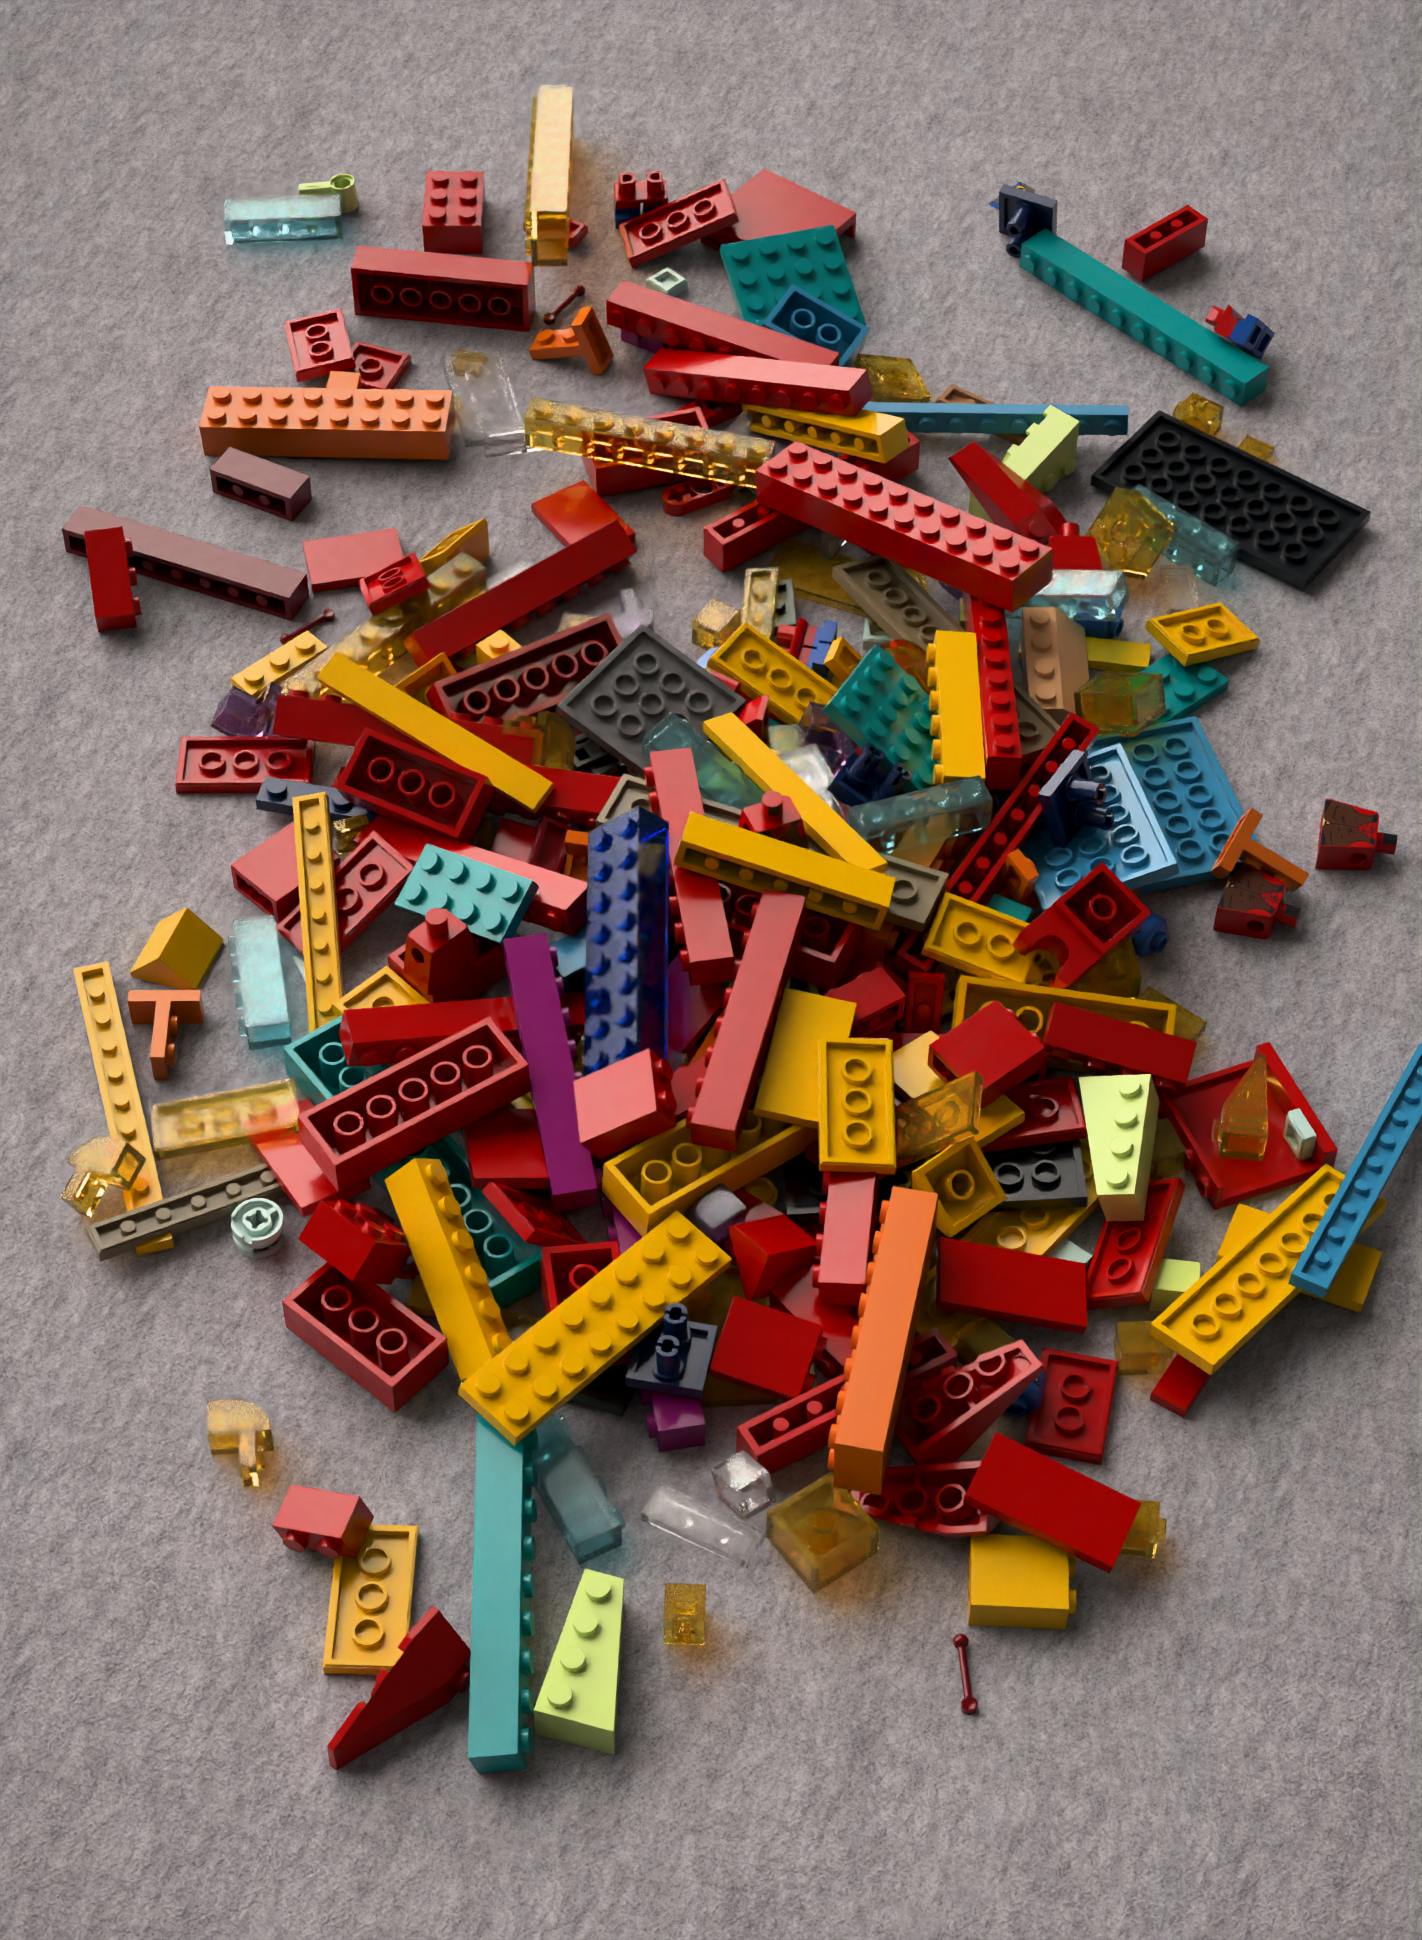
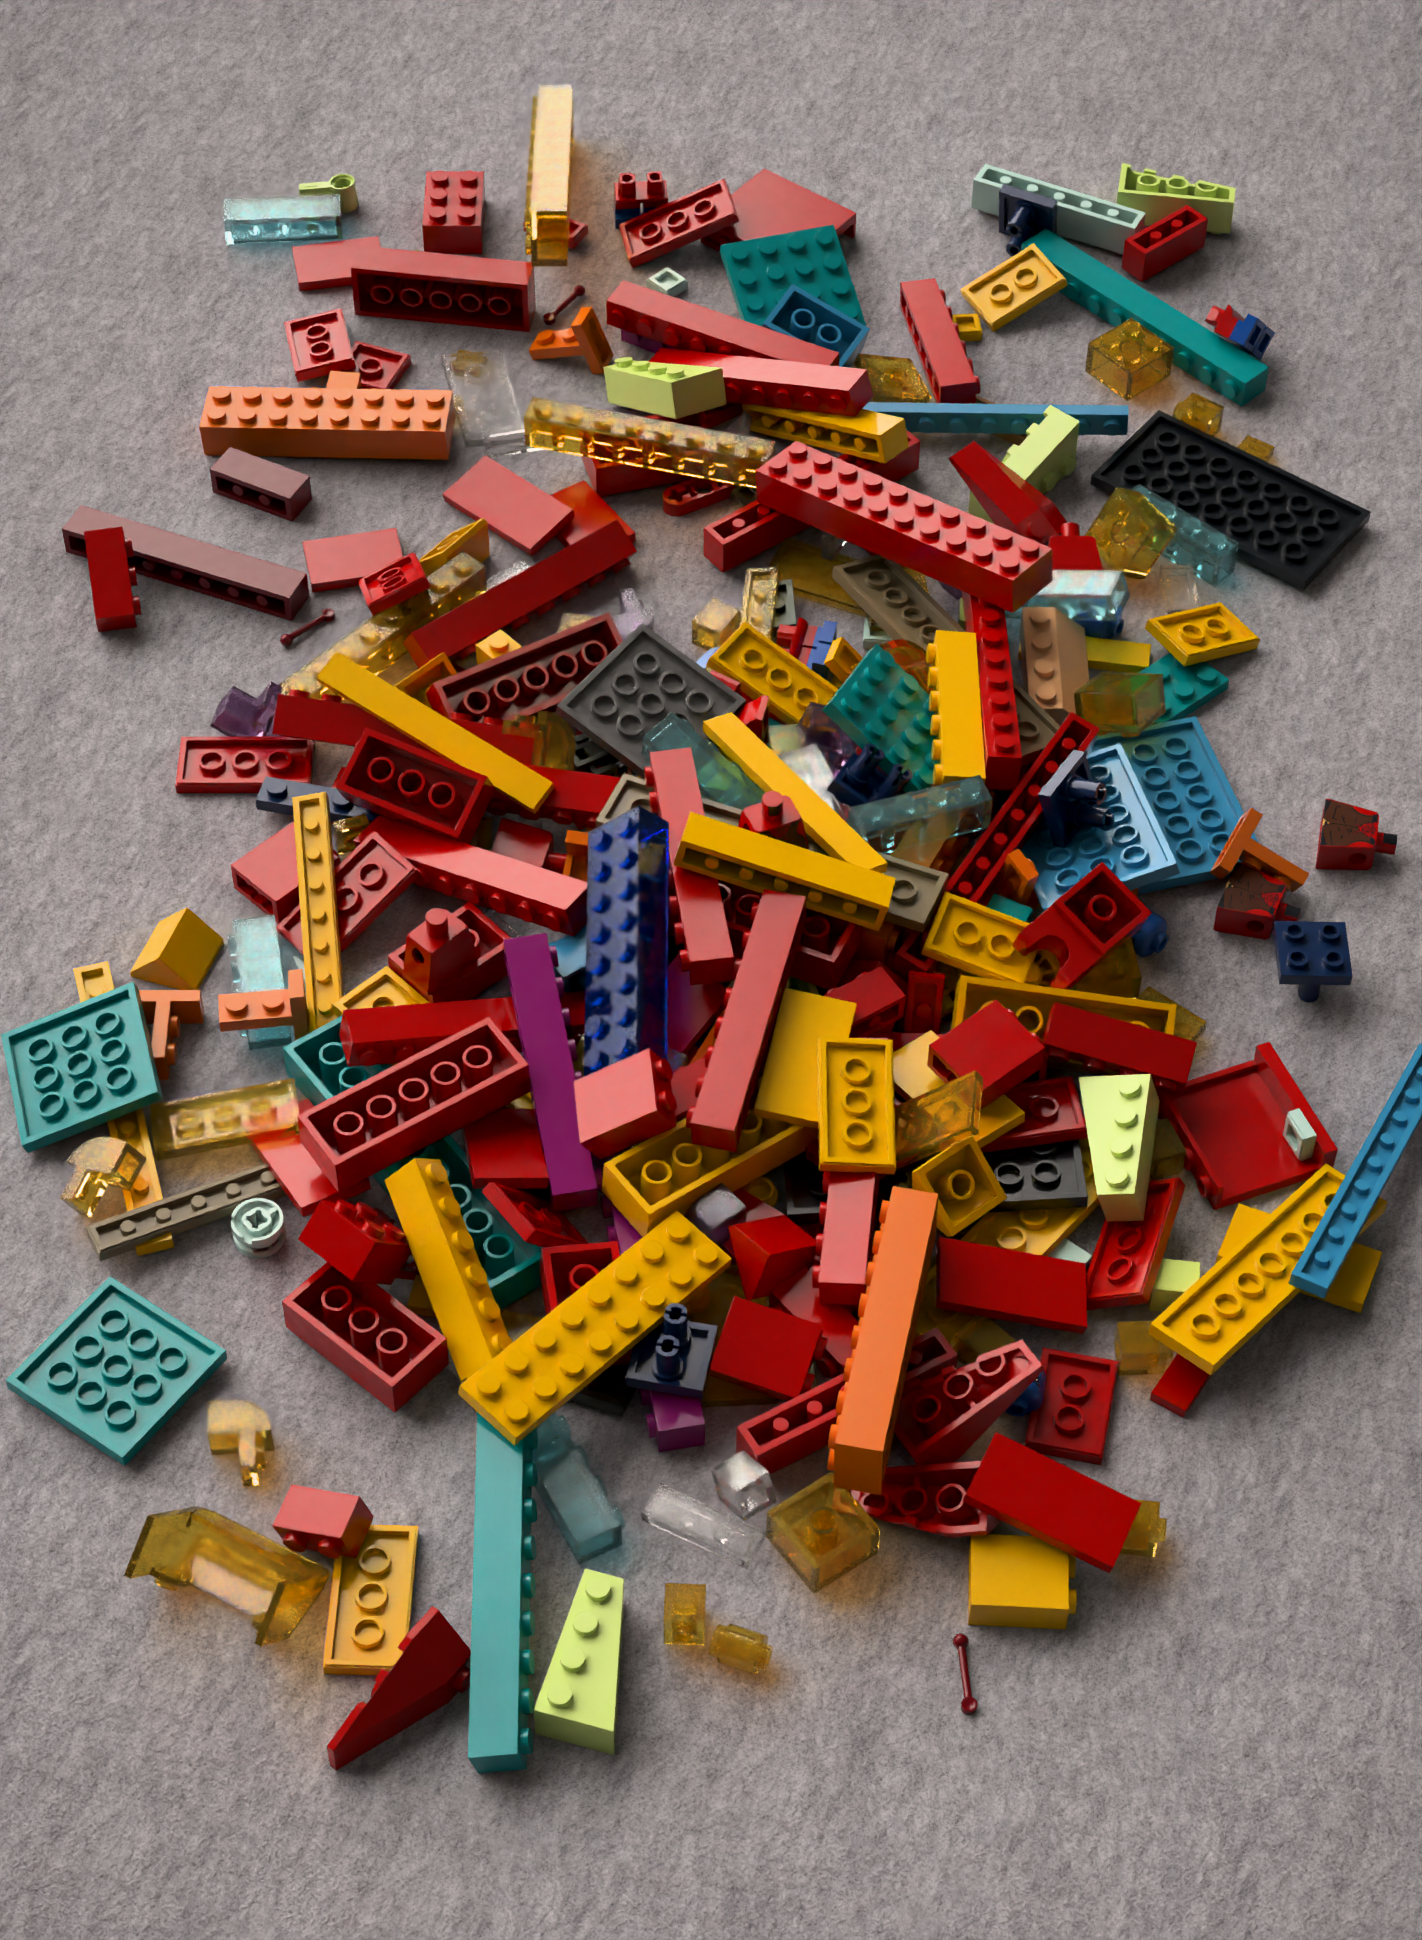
yellow plate [231,631,329,704] -> none
plate [394,843,539,948] -> none
dark red tile [527,815,574,874] -> none
clear yellow slope [1212,1055,1268,1161] -> none
none -> teal plate [1,982,163,1153]
none -> teal plate [6,1276,227,1466]
none -> clear yellow windscreen [124,1506,330,1647]
none -> orange bracket [218,969,309,1041]
none -> tile [291,236,381,291]
none -> tile [442,455,575,556]
none -> yellowish green wedge [603,357,727,419]
none -> clear yellow brick [709,1623,773,1675]
none -> brick [900,278,981,404]
none -> yellow tile [952,313,982,342]
none -> yellow tile [960,243,1067,332]
none -> light aqua brick [971,164,1146,255]
none -> clear yellow brick [1085,318,1174,401]
none -> yellowish green wedge [1117,163,1236,234]
none -> dark blue plate [1273,921,1353,1003]

